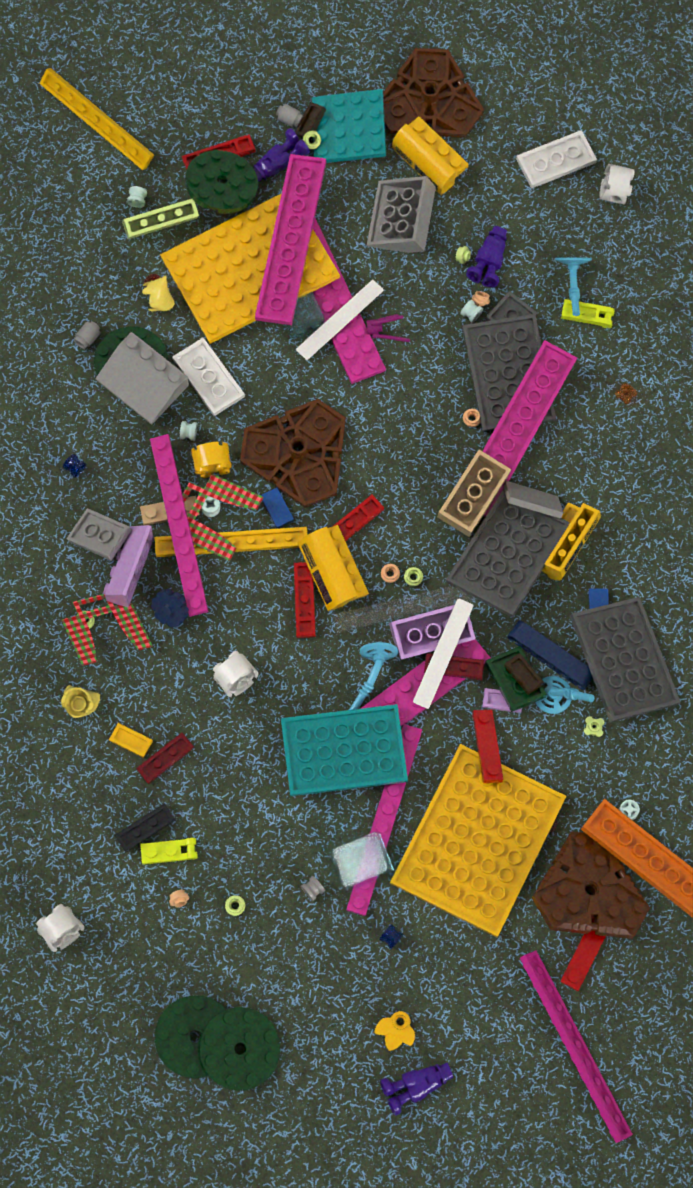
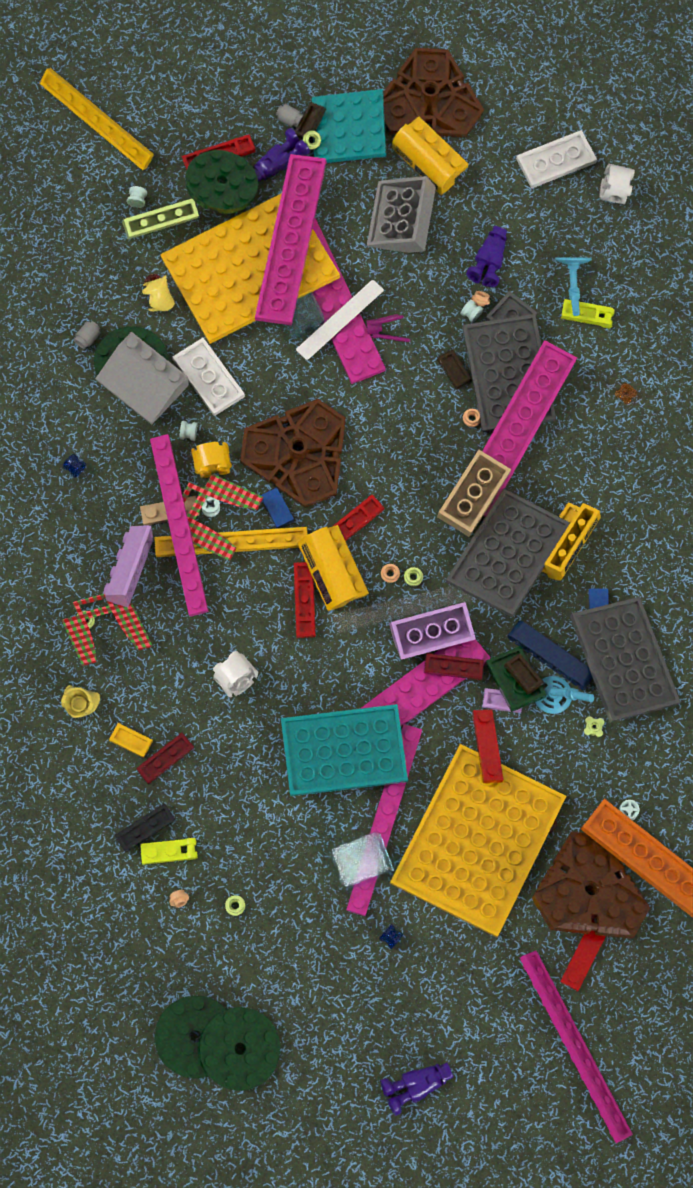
white brick [36,904,84,952] -> none
light grey tile [67,508,132,561] -> none
dark blue plant [151,589,189,628] -> none
light grey wheel [300,876,325,901] -> none
medium azure dish [349,642,398,710] -> none
yellow plate [375,1011,415,1051] -> none
white sticker [413,599,473,709] -> none
yellowish green plate [456,246,471,265] -> none
light grey tile [503,481,564,518] -> none
none -> dark brown tile [437,349,472,389]

